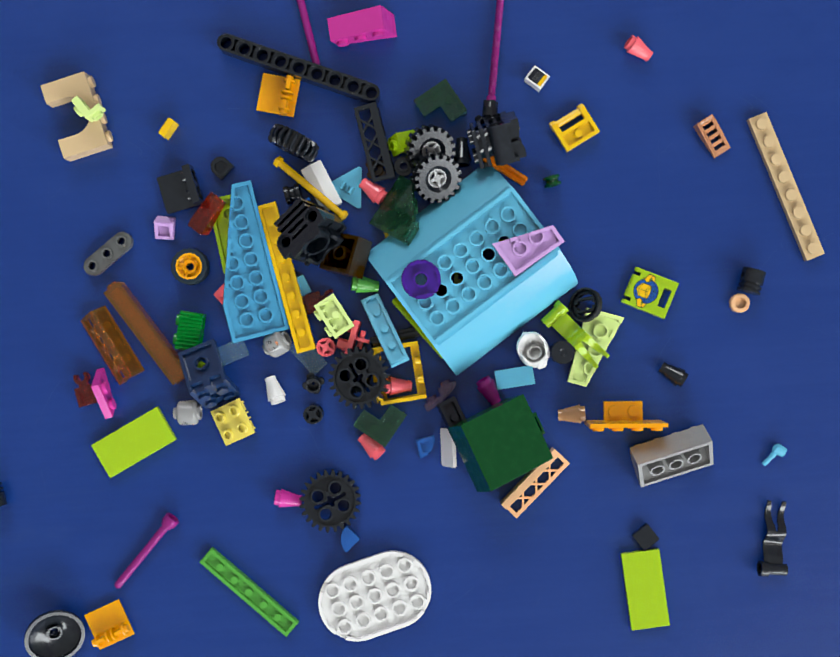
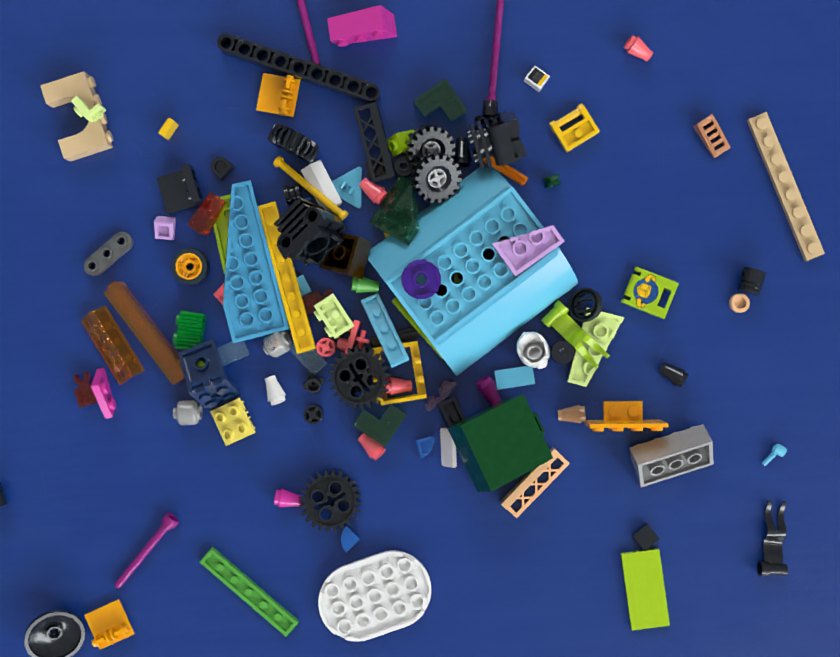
lime tile [91,406,177,478] -> none

